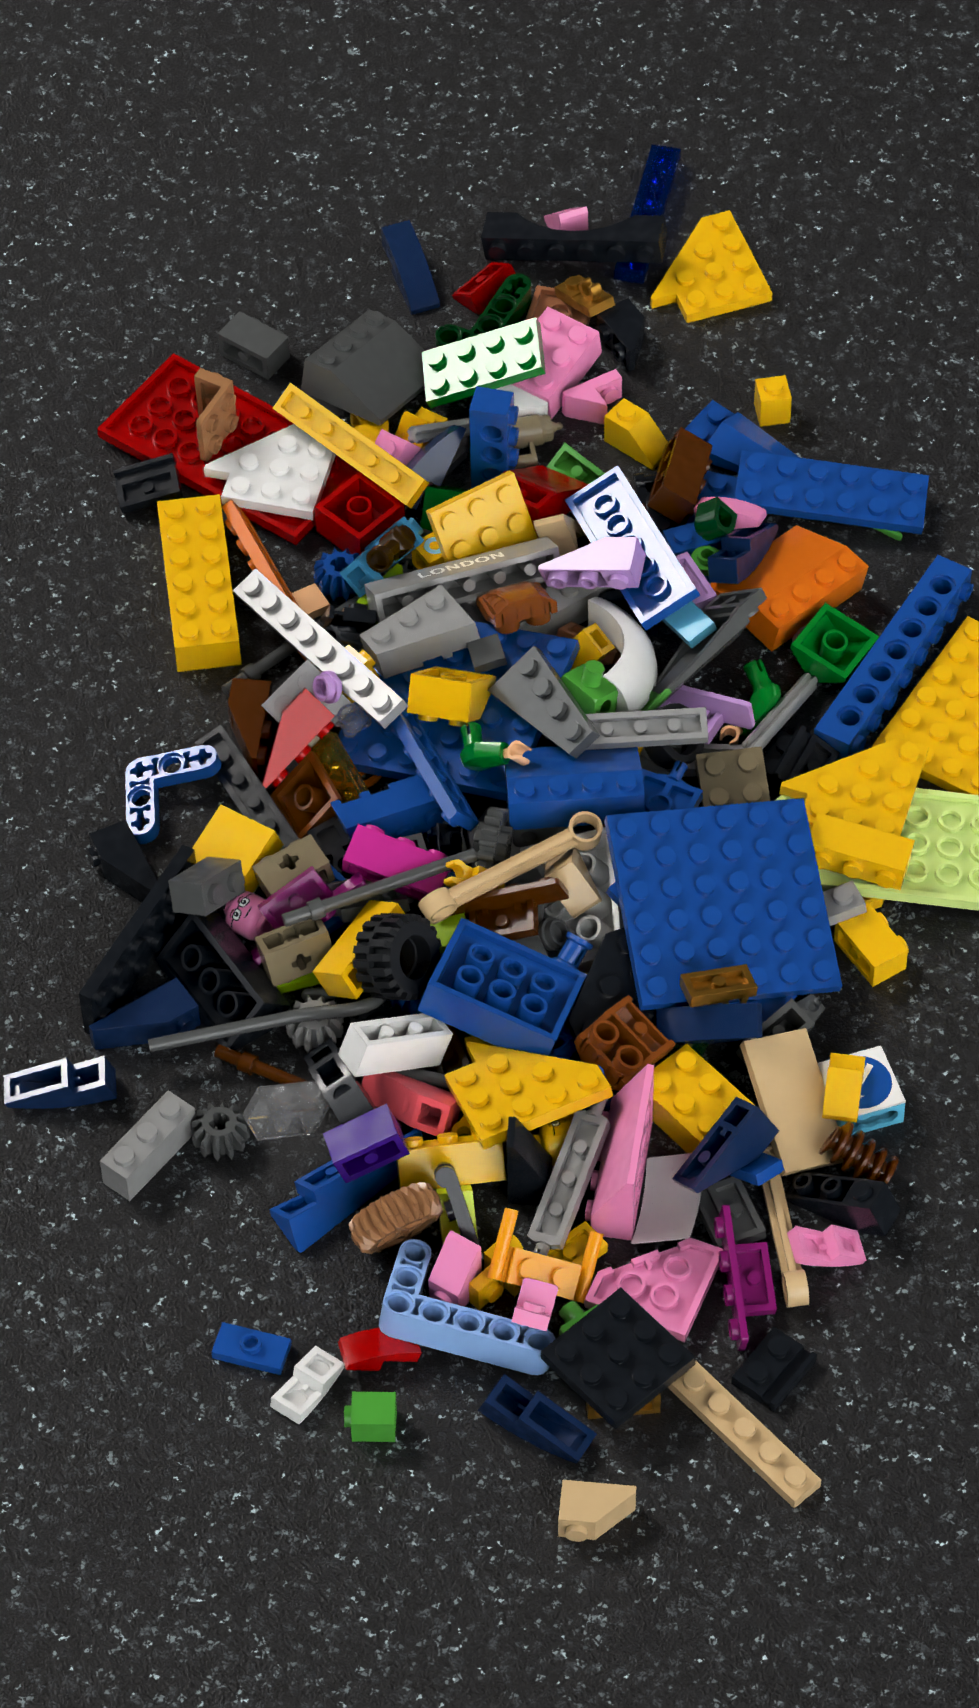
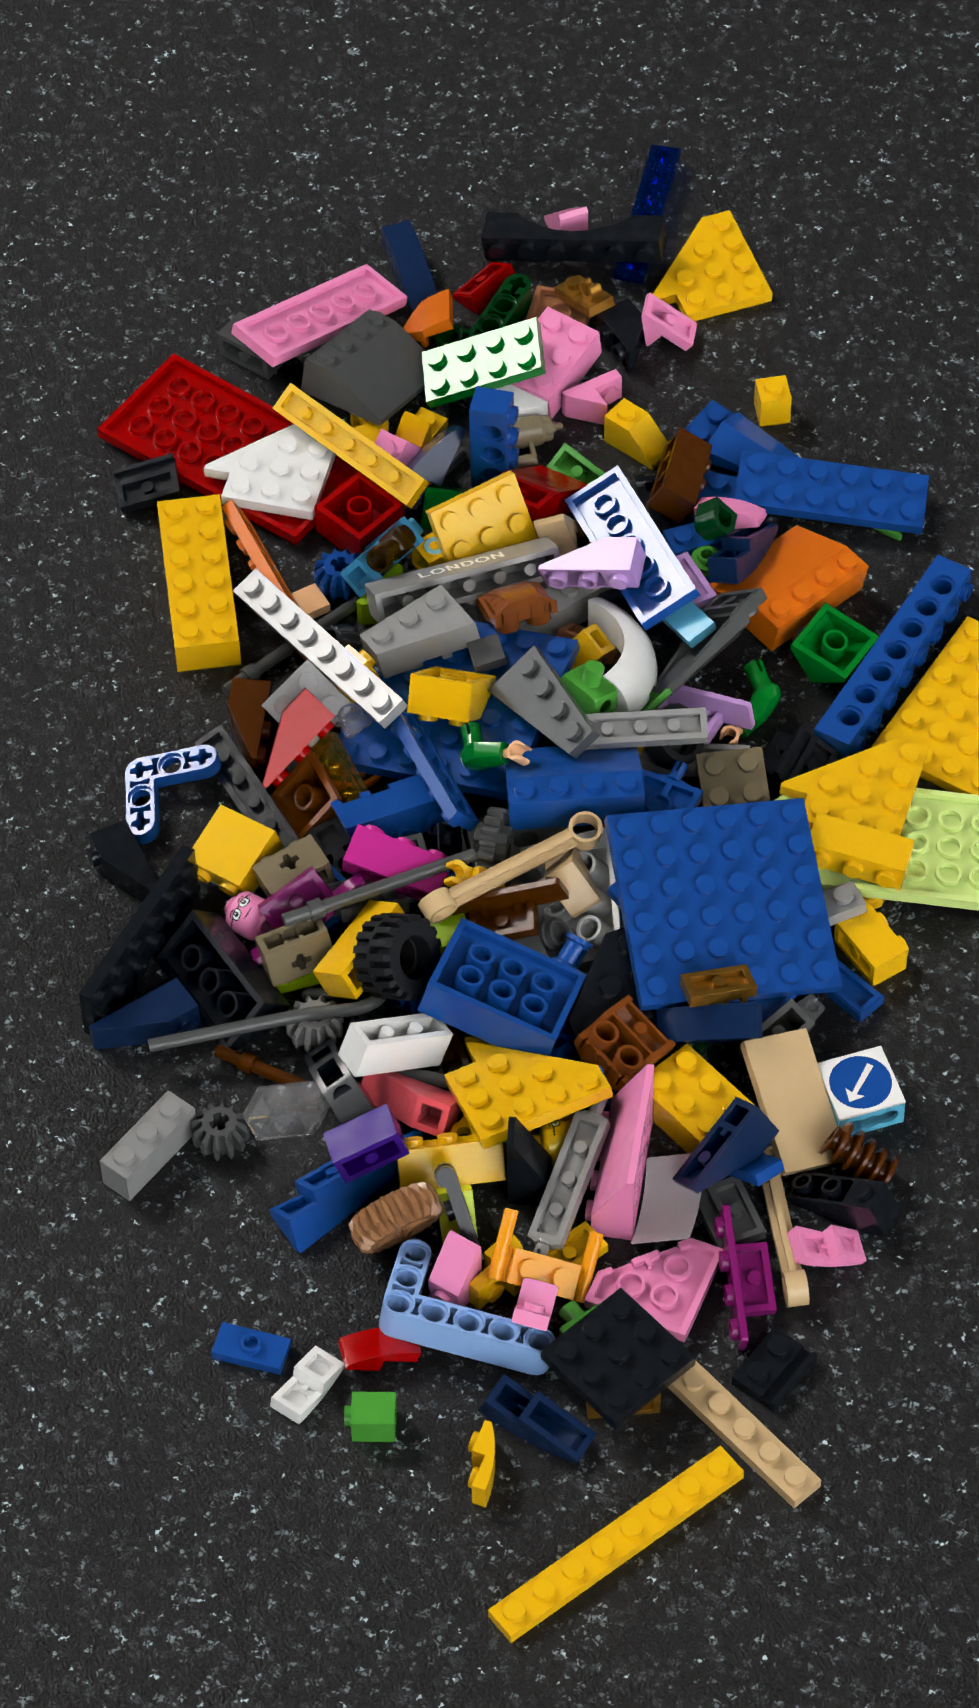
dark blue slope [4,1056,117,1109] -> none
dark grey brick [168,857,245,916] -> none
medium nougat bracket [194,368,239,462] -> none
lavender plate [313,670,342,704] -> none
black plate [320,603,376,633] -> none
light grey axle [407,418,470,444] -> none
tan slope [558,1480,636,1542] -> none
light grey axle [741,673,818,749] -> none
yellow slope [822,1053,866,1123] -> none
none -> bright pink plate [231,264,408,367]
none -> orange slope [403,289,454,347]
none -> yellow slope [468,1420,496,1508]
none -> yellow plate [488,1445,744,1643]
none -> bright pink slope [641,292,697,351]
none -> blue tile [824,959,884,1023]

